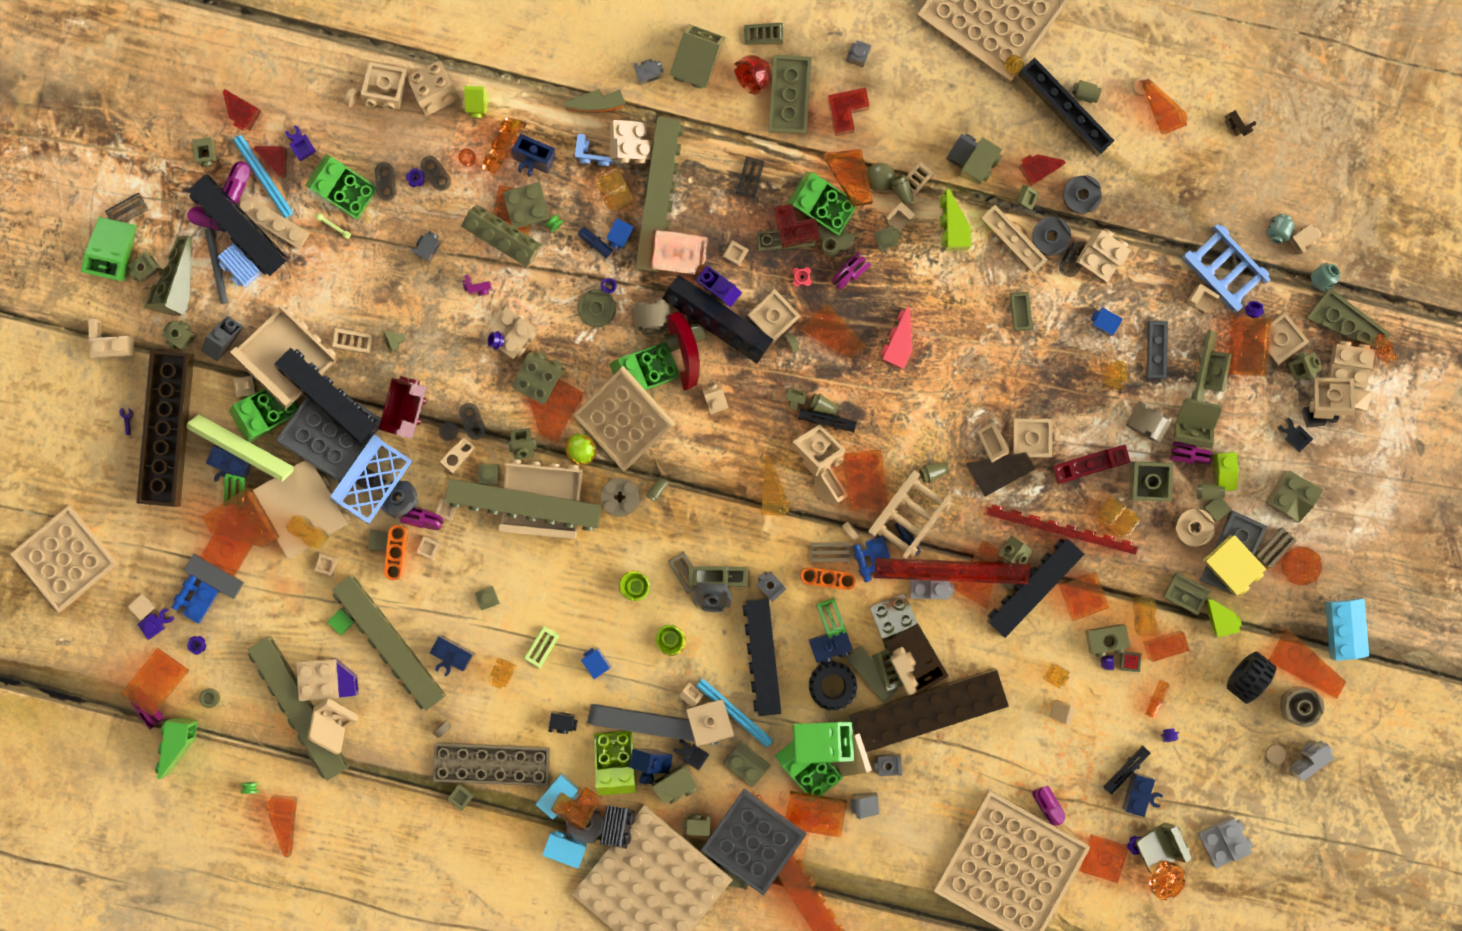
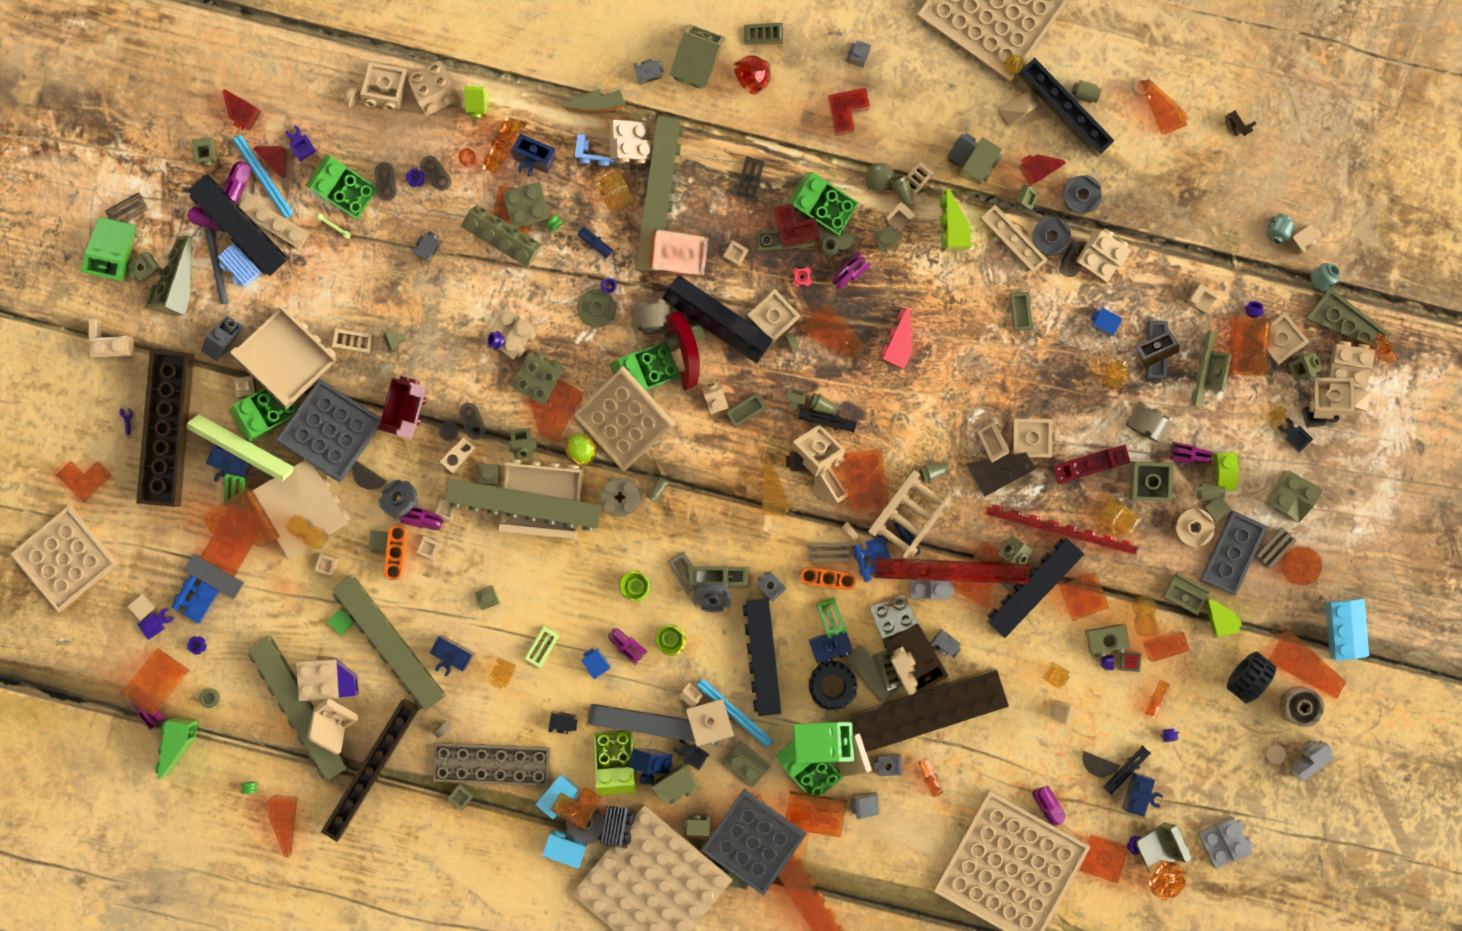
olive brick [162,320,196,350] -> none
black brick [274,347,377,445] -> none
light blue fence [330,434,412,524] -> none
magenta bracket [462,275,493,297] -> none
blue brick [606,218,635,250] -> none
dark purple slope [696,265,742,308] -> none
olive plate [768,55,812,135] -> none
clear orange wing [823,149,873,207] -> none
olive bracket [1174,399,1222,449] -> none
light blue fence [1181,224,1271,313] -> none
light yellow brick [1202,535,1266,595] -> none
none -> clear orange plate [56,461,112,502]
none -> dark brown brick [321,698,420,842]
none -> magenta arm [608,628,648,666]
none -> olive tile [725,392,768,428]
none -> dark brown bracket [786,452,809,471]
none -> clear orange axle [918,758,944,797]
none -> flat silver brick [930,629,961,658]
none -> tan slope [998,89,1041,126]
none -> clear smoke tile [1082,751,1120,778]
none -> dark brown slope [1135,331,1180,368]
none -> clear yellow plate [1269,406,1288,423]

